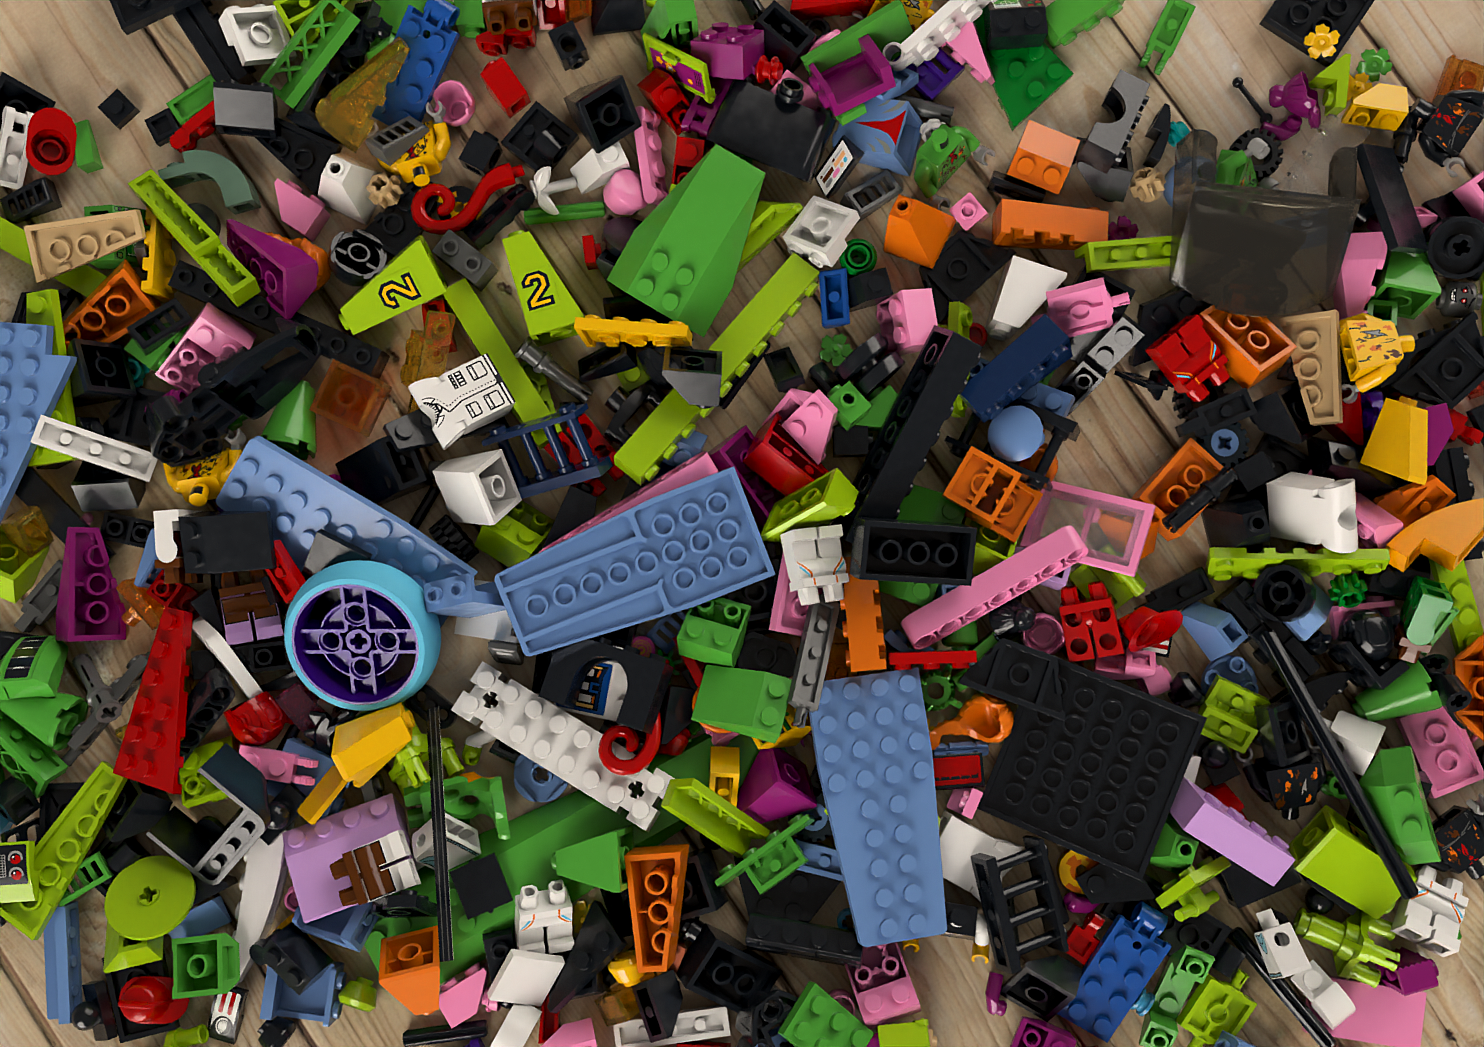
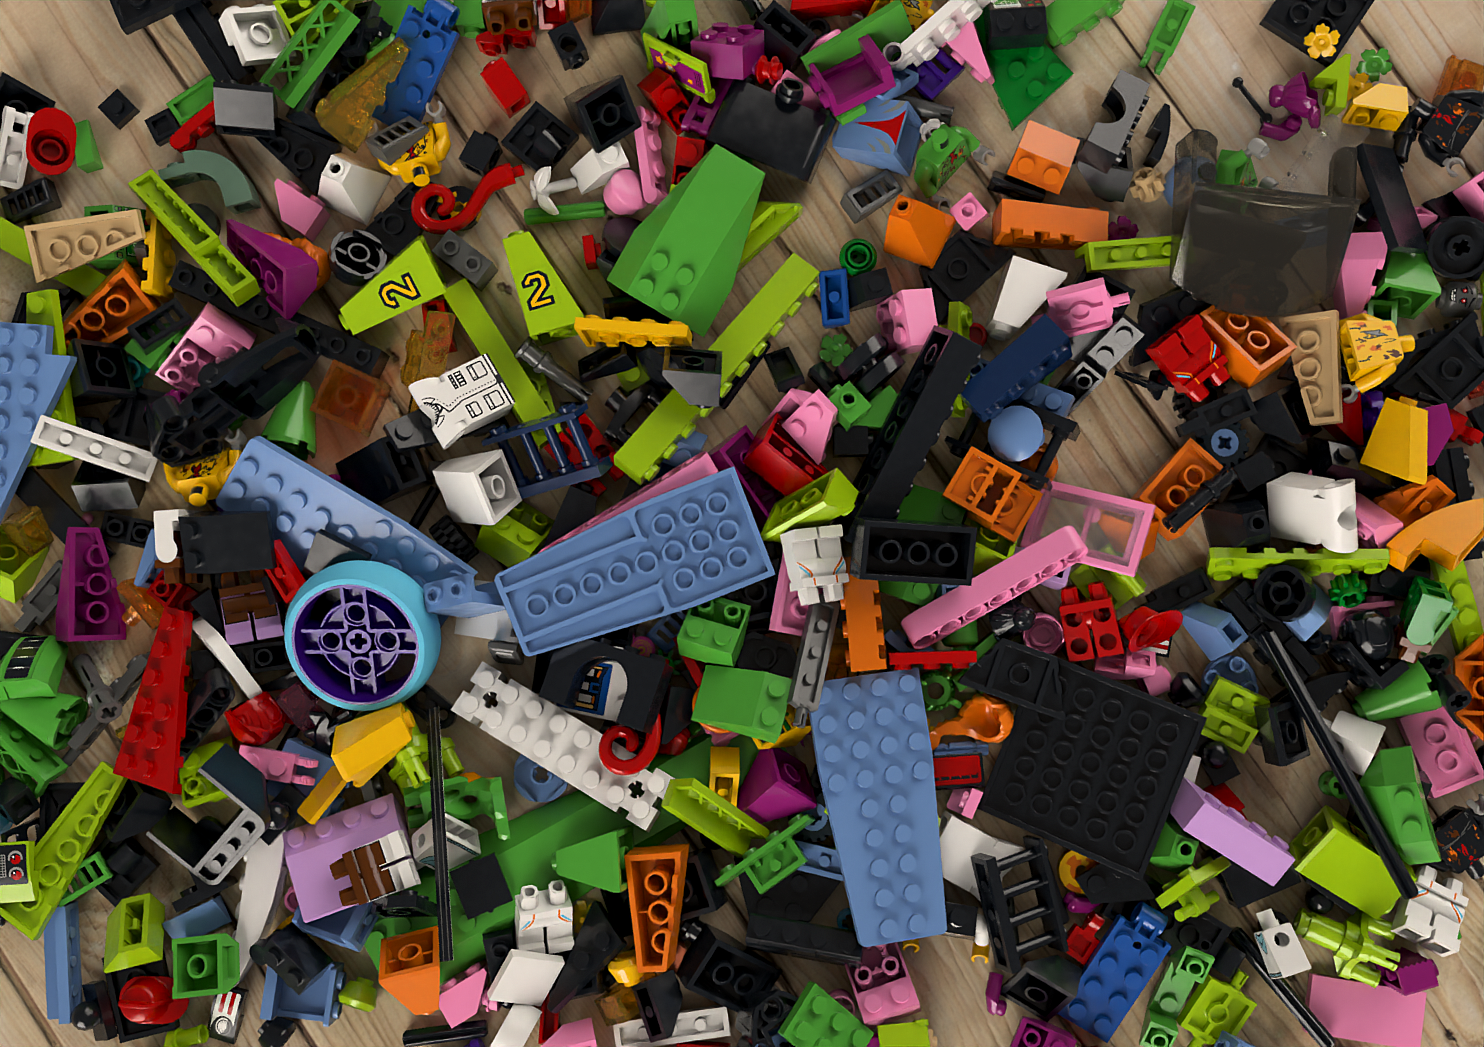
lime piece [104,855,196,940] -> none
tan gear [366,171,404,209] -> none
bright pink hair [433,80,475,127] -> none
arm [462,730,496,766] -> none
black hinge [464,183,535,250] -> none
black slope [489,739,521,764] -> none
white plate [783,195,860,268] -> none
slope [814,135,865,199] -> none
dark azure bush [1130,988,1155,1016] -> none
teal plate [1168,121,1191,150] -> none
black tyre [1229,128,1284,182] -> none
black torso [1232,735,1327,820] -> none
white brick [1290,960,1356,1030] -> none

